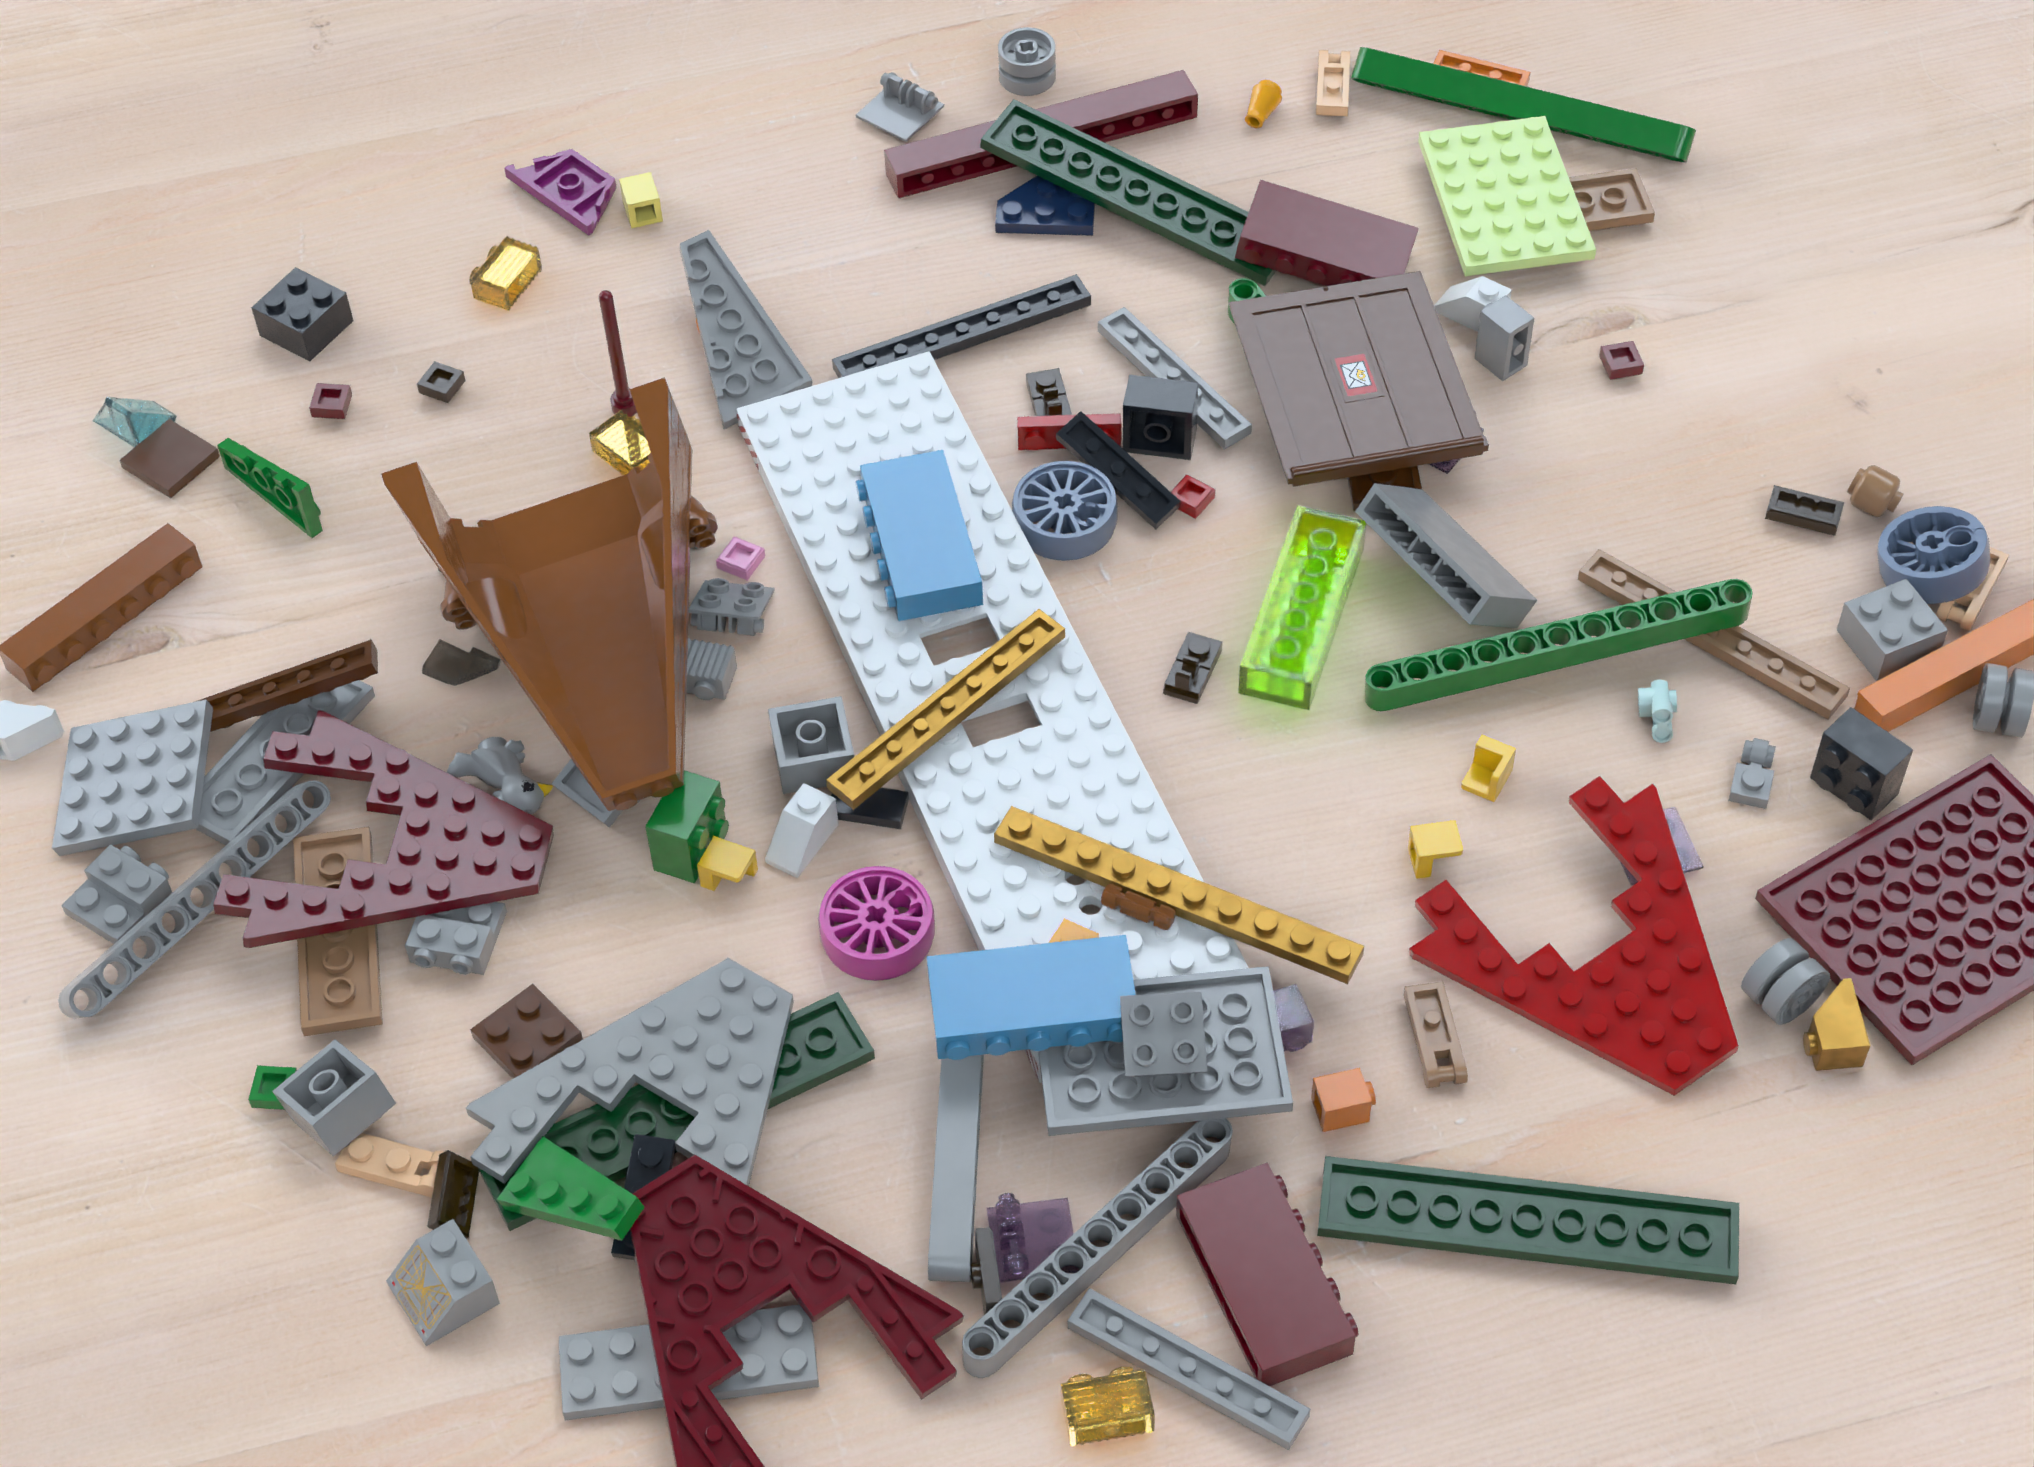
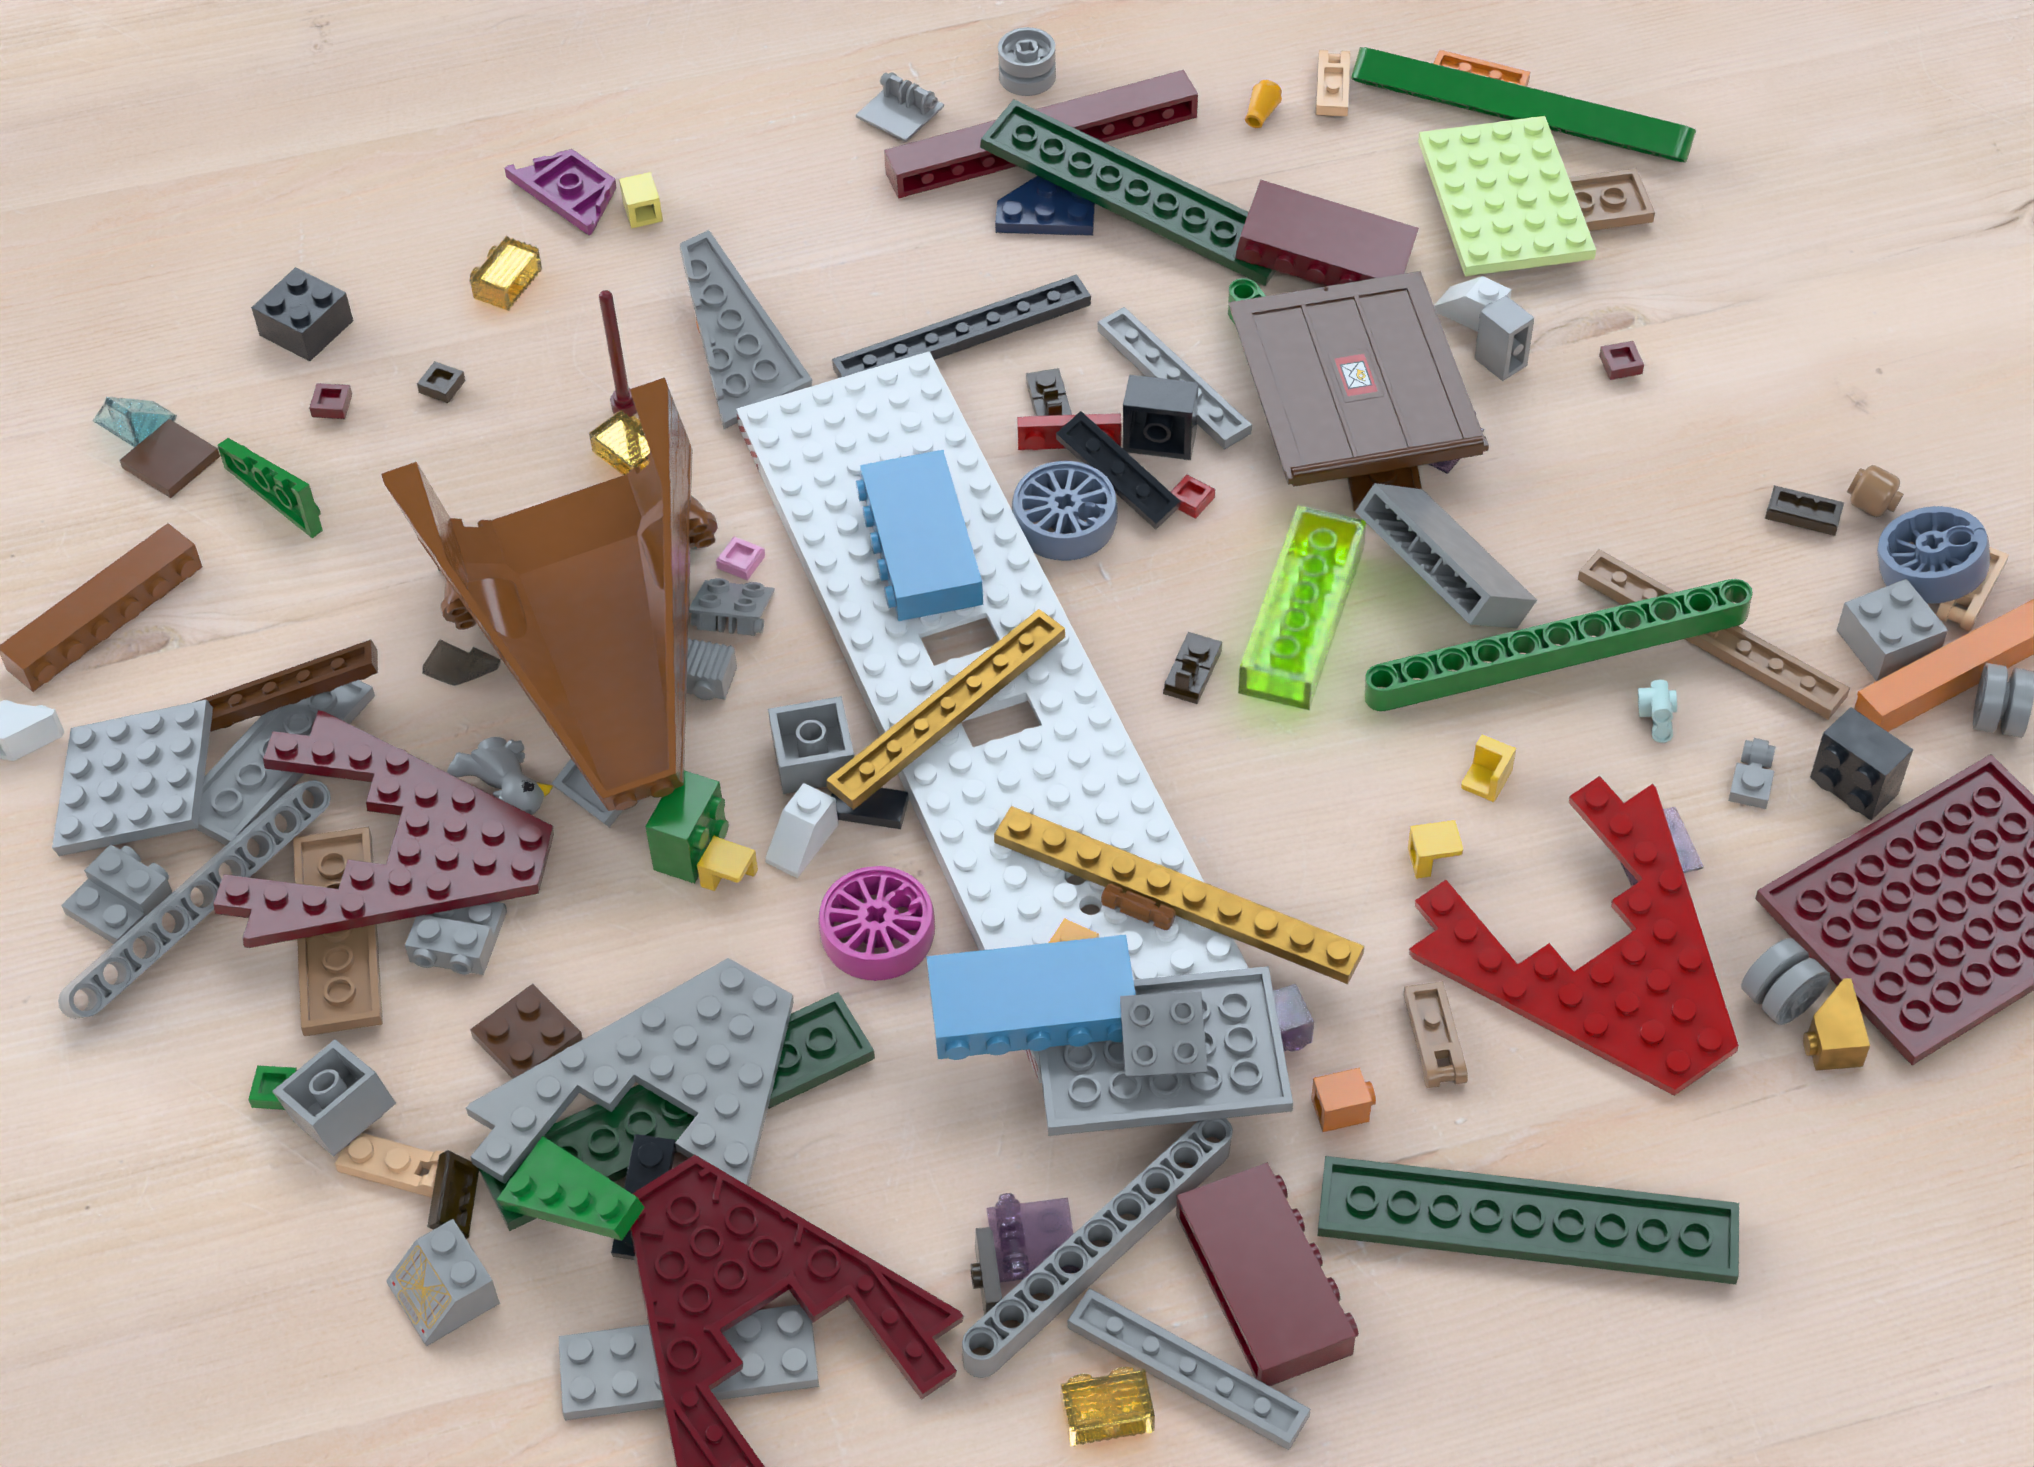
light grey beam [928,1054,984,1282] -> none

